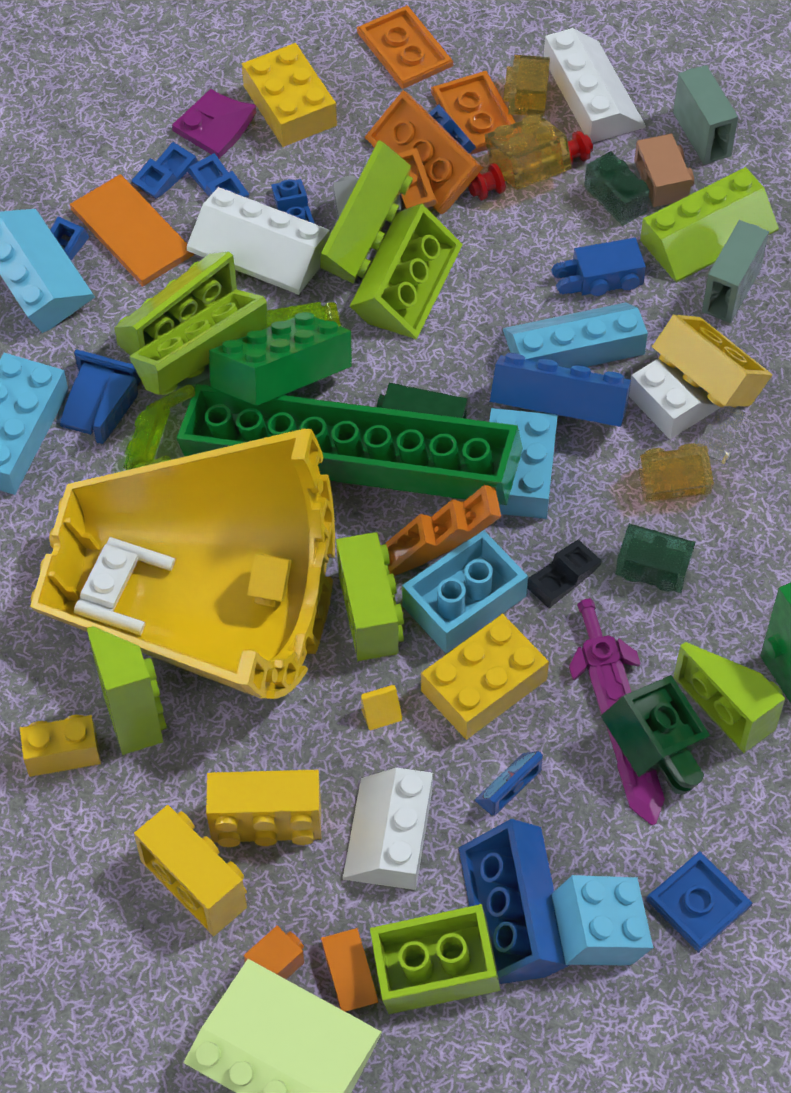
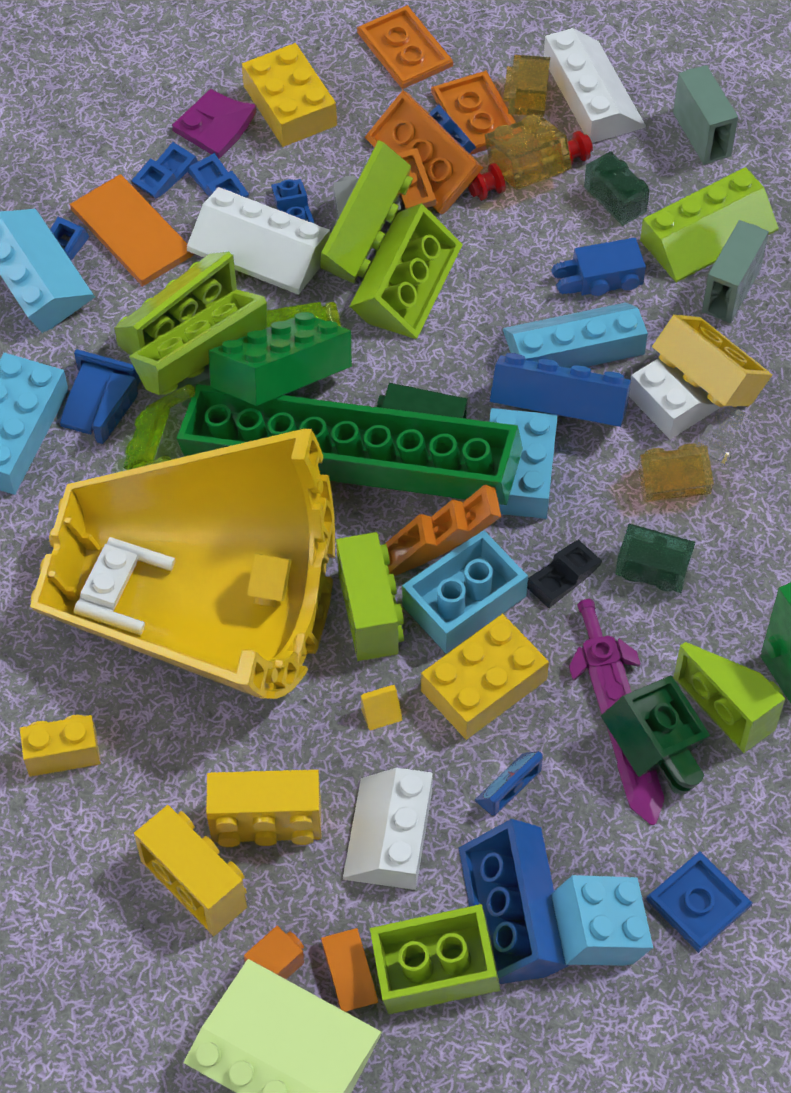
lime slope [86,626,167,755] -> none
nougat brick [634,133,694,207] -> none

